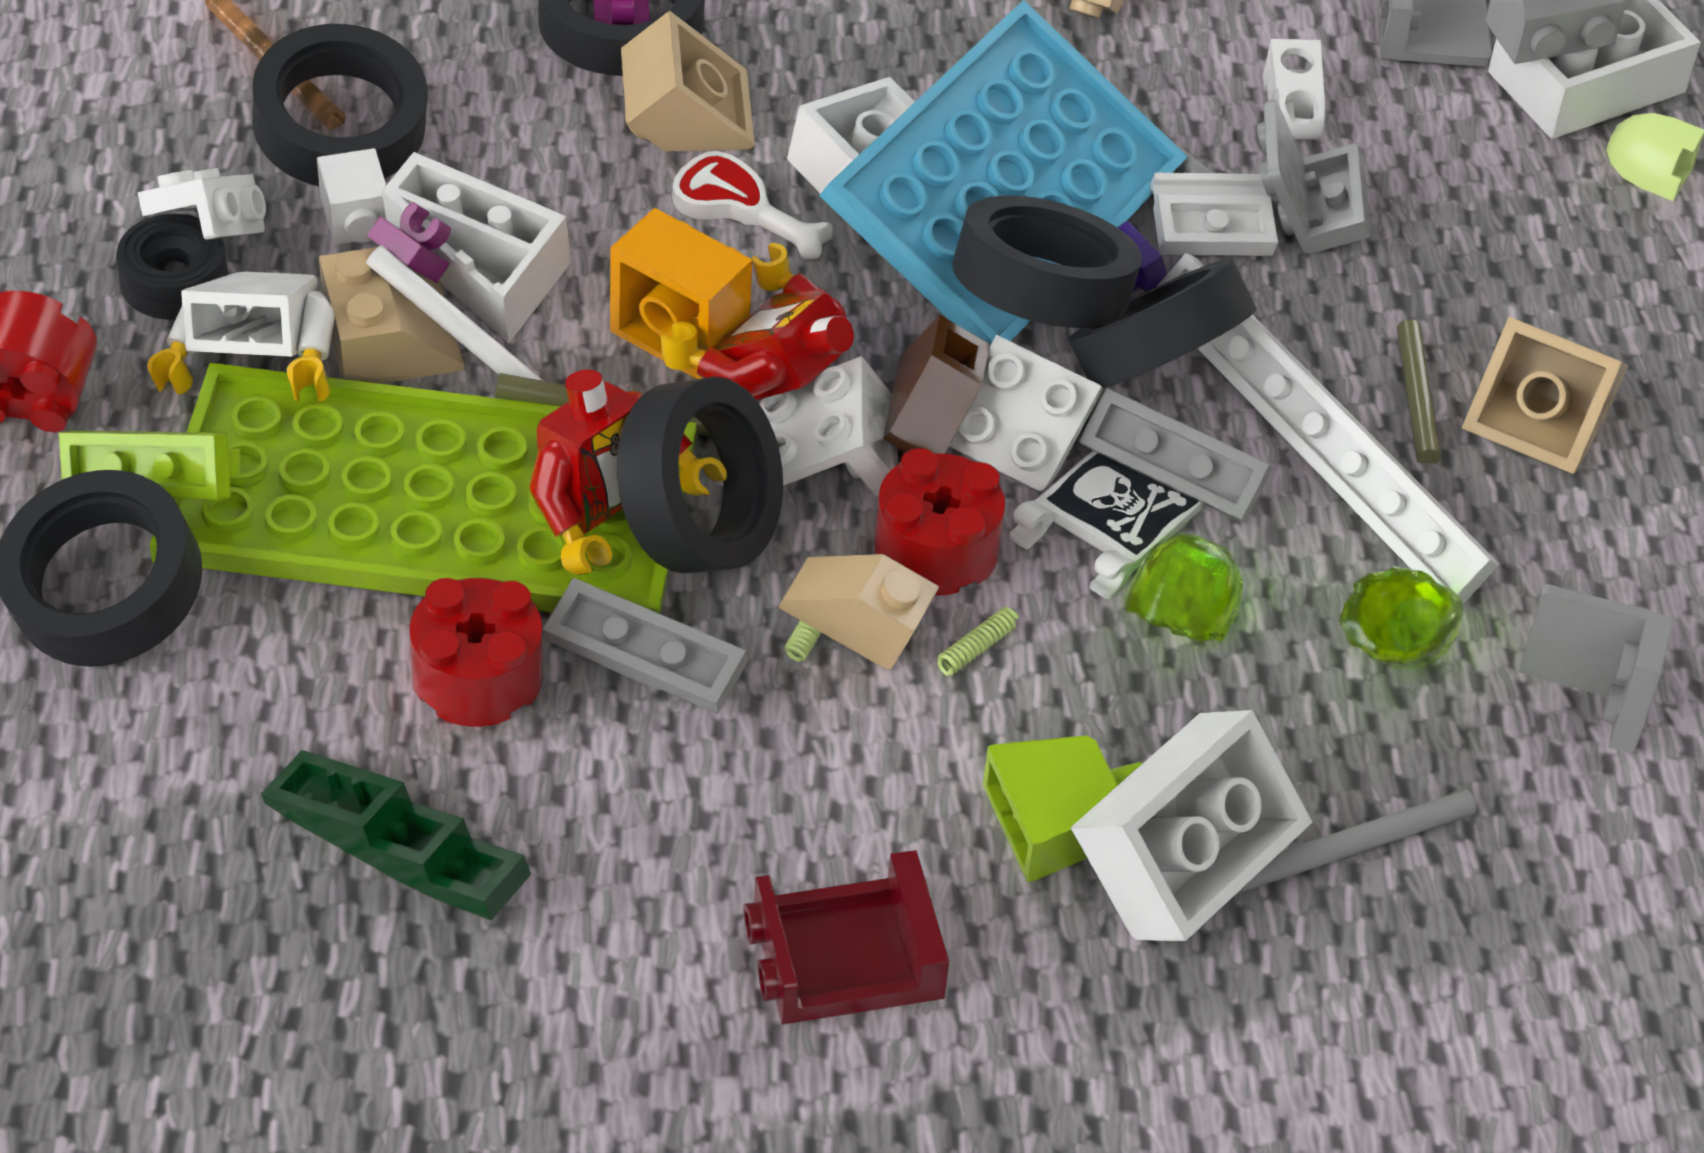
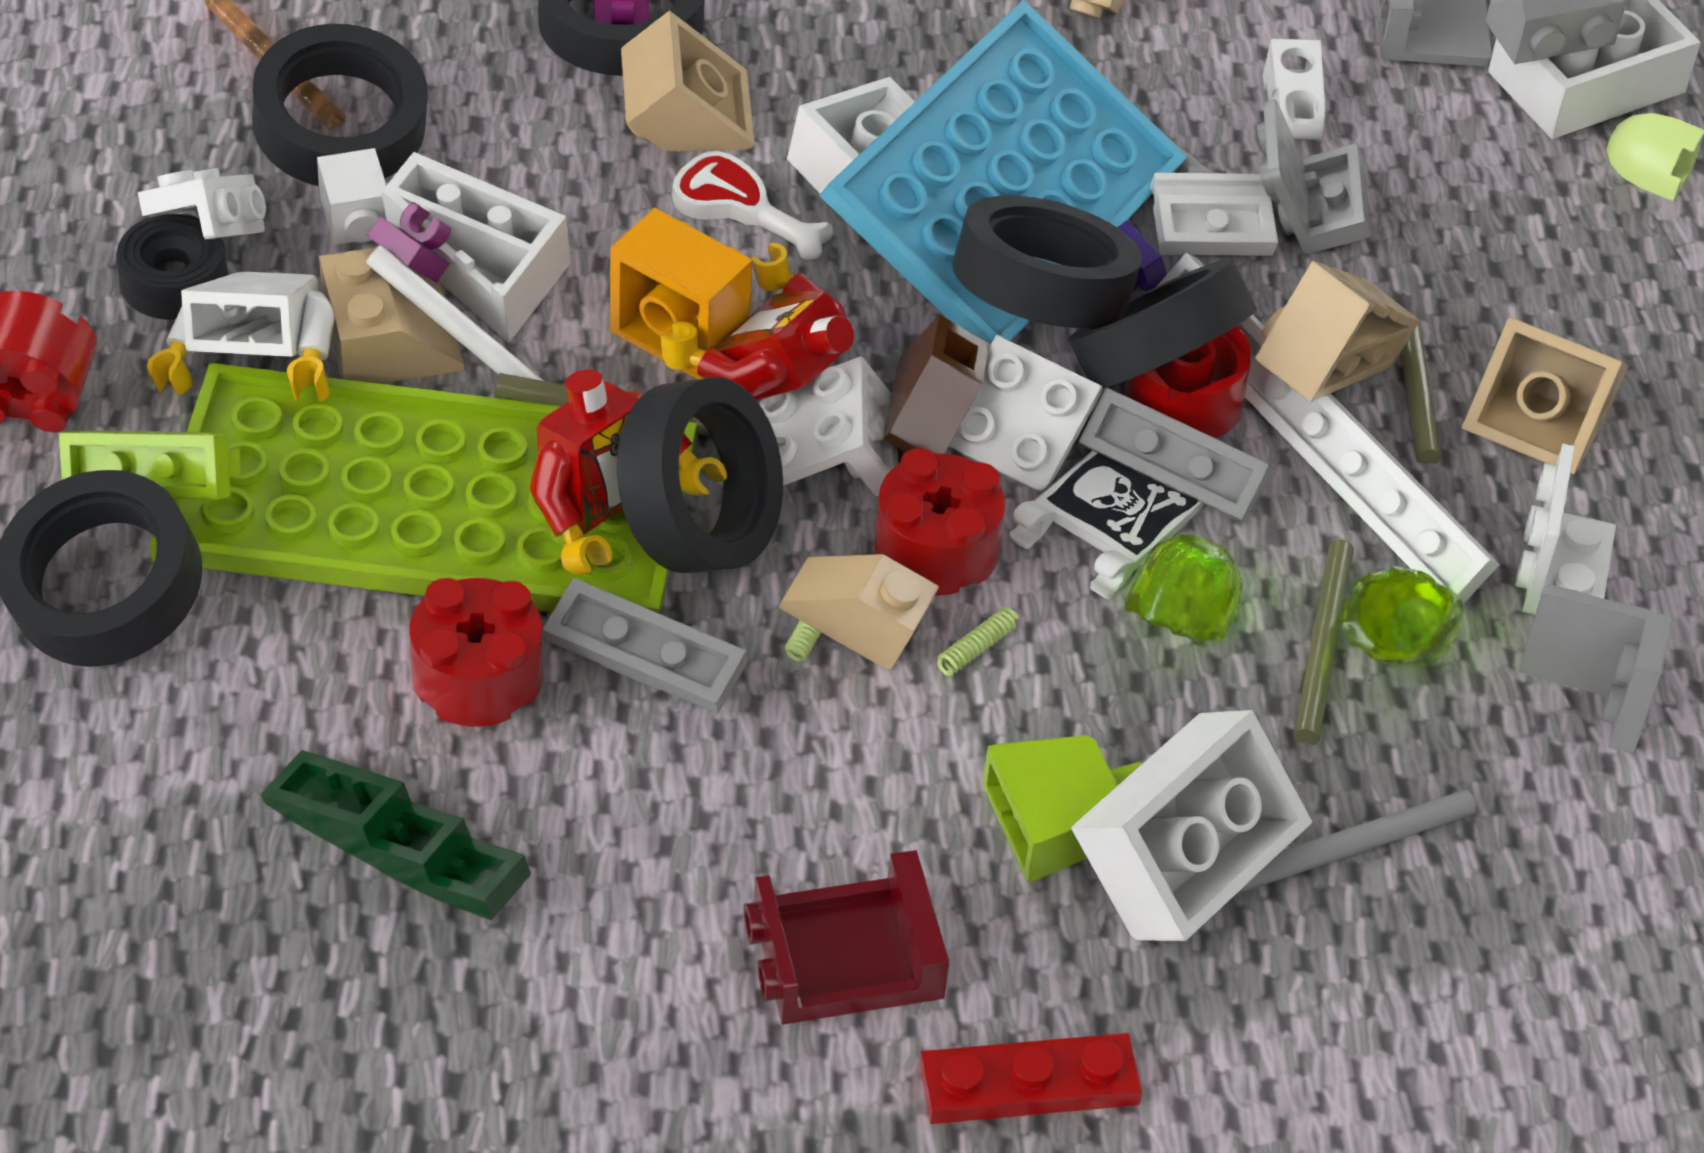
none -> red plate [919,1033,1142,1124]
none -> red brick [1122,326,1251,439]
none -> tan wedge [1254,260,1420,402]
none -> olive bar [1293,540,1354,745]
none -> white bracket [1515,443,1616,614]

